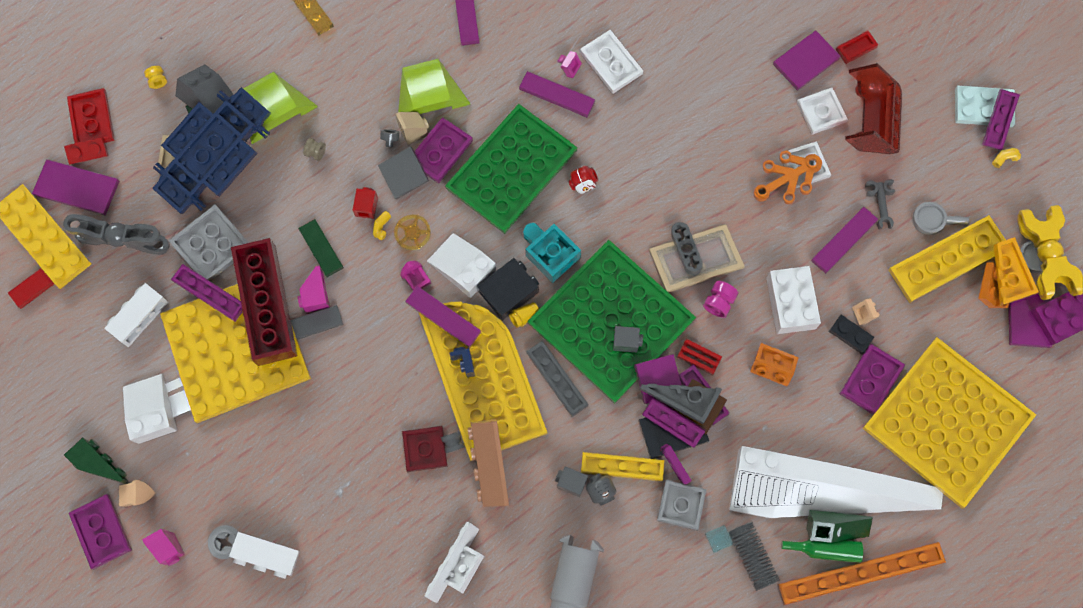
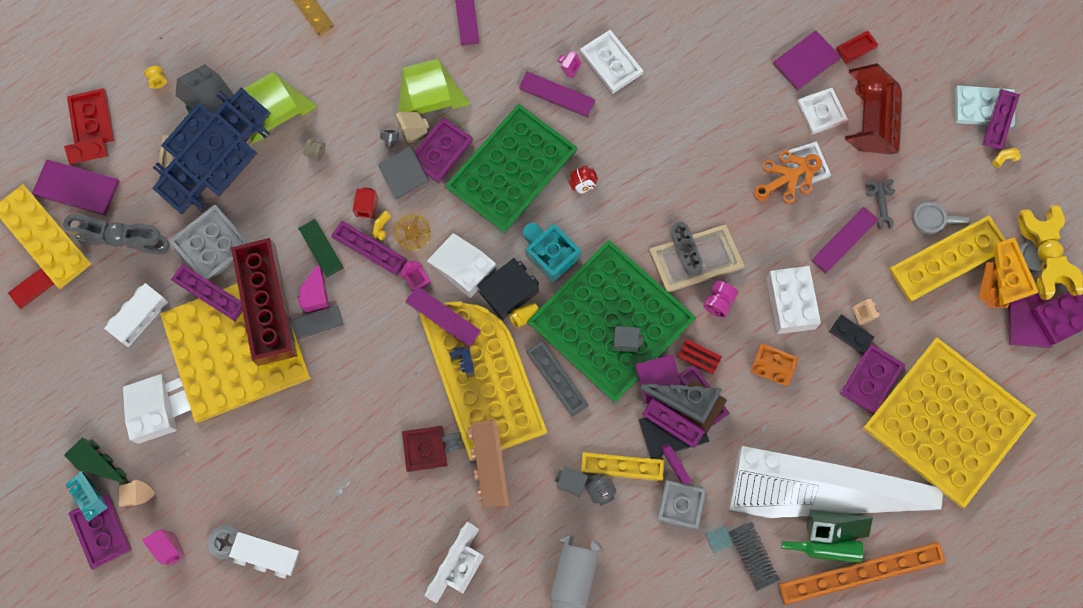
none -> teal hinge [66,471,108,522]
none -> magenta tile [331,221,407,276]

